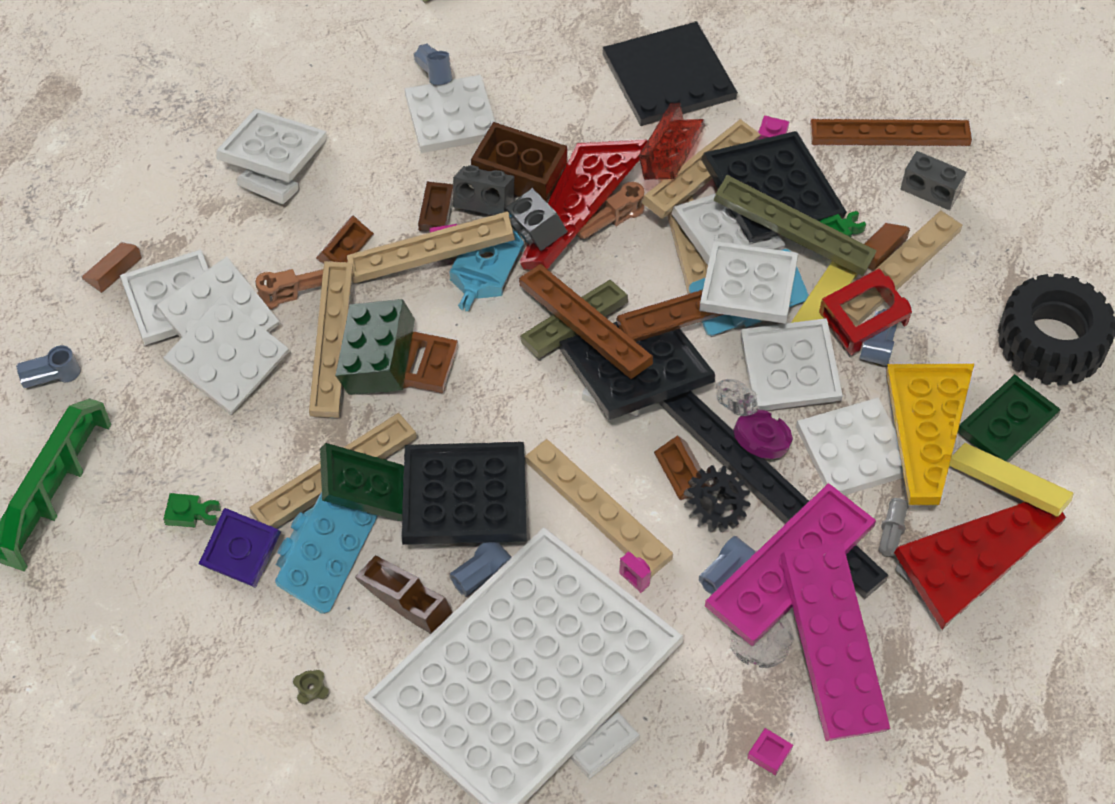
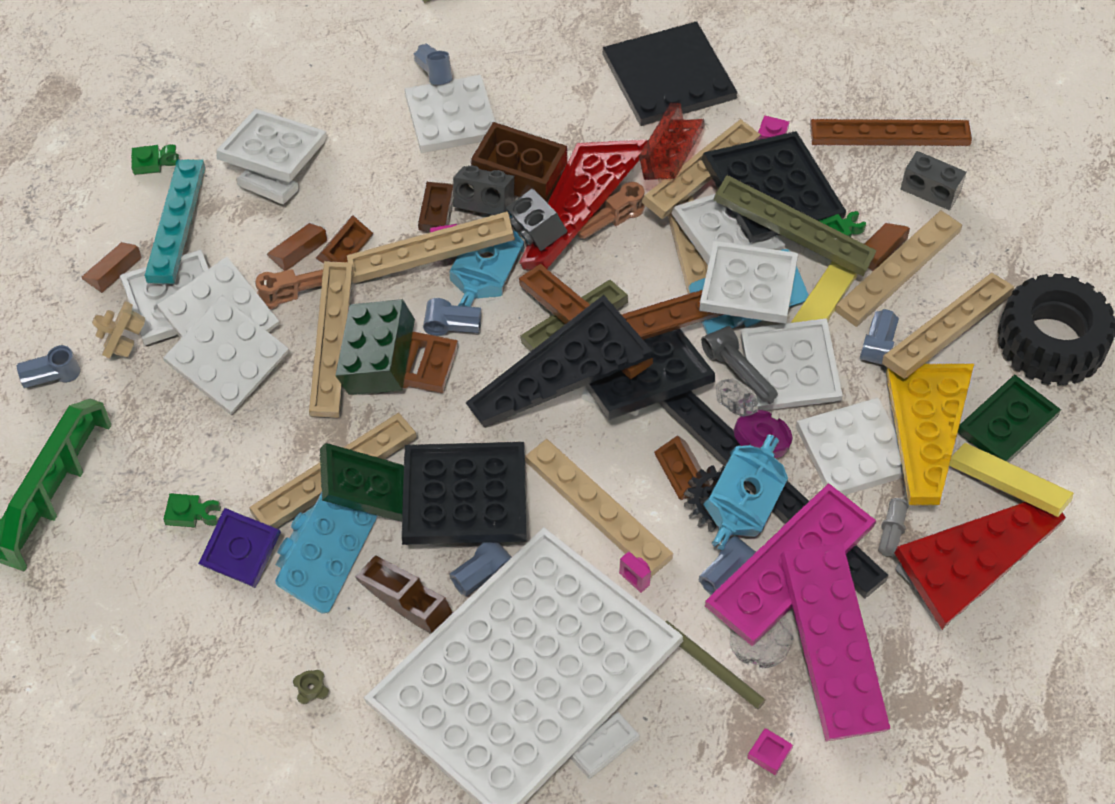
red panel [819,268,912,356] -> none
none -> tan hips [92,301,145,358]
none -> green plate [131,144,179,175]
none -> teal plate [144,159,205,284]
none -> dark orange slope [267,223,327,271]
none -> sand blue piece [423,298,481,336]
none -> black wing [465,295,655,427]
none -> olive bar [665,621,766,709]
none -> dark grey axle [701,326,778,404]
none -> medium azure plate [703,435,788,550]
none -> tan plate [882,272,1014,379]

